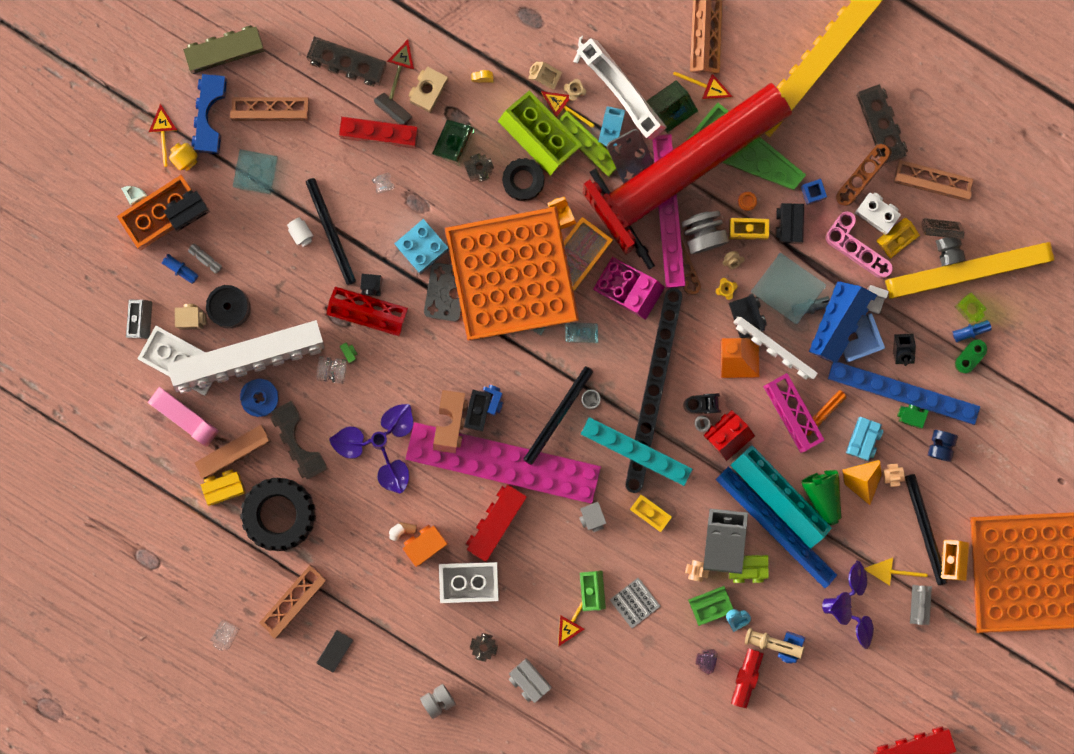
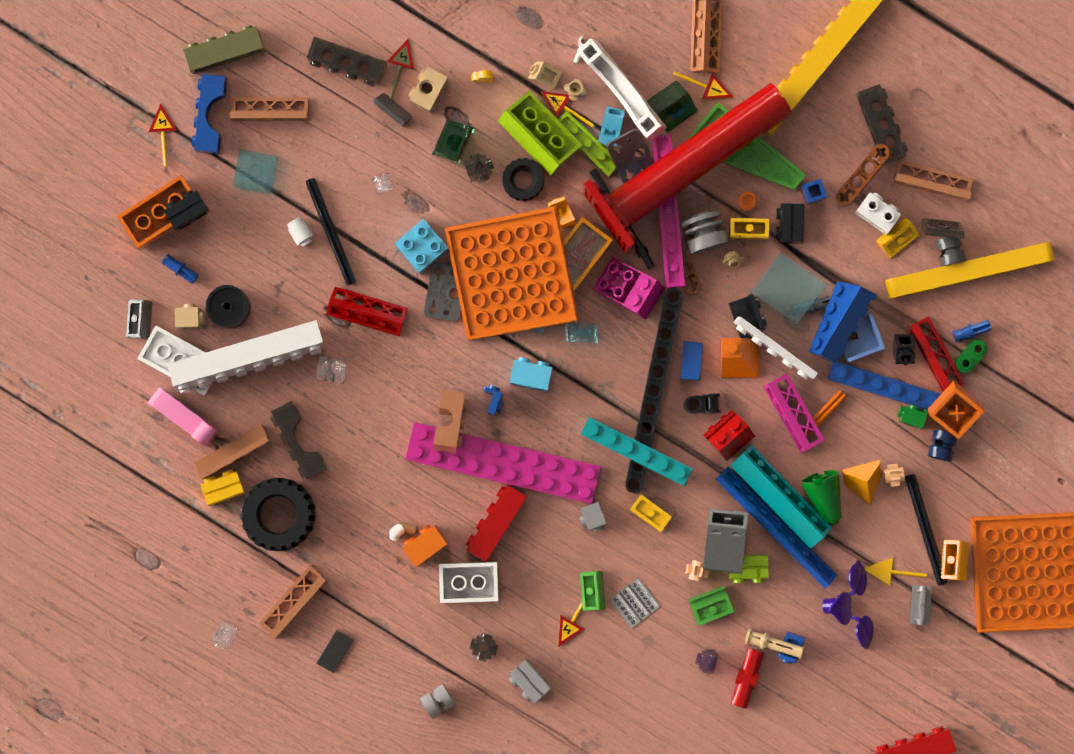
light aqua tile [121,186,147,206] -> none
yellow head [169,143,198,171] -> none
light grey axle [188,244,222,274] -> none
blue plate [240,379,279,417] -> none
dark purple plant [329,404,413,494] -> none
red arch [339,116,418,149] -> none
bright green plate [340,343,358,364] -> none
black brick [360,274,382,296] -> none
black brick [464,390,492,432] -> none
black axle [524,366,593,465] -> none
light grey wheel [581,390,601,409] -> none
light grey hinge [695,415,711,432] -> none
yellow plate [715,278,738,300] -> none
medium azure tile [726,609,751,632] -> none
bright pink beam [826,212,892,278] -> none
medium azure brick [846,417,883,461] -> none
white panel [867,285,889,314] -> none
clear neon green brick [954,292,987,323] -> none
none -> medium azure brick [510,357,552,392]
none -> blue slope [680,341,702,381]
none -> red fence [908,316,965,392]
none -> orange brick [928,381,985,439]

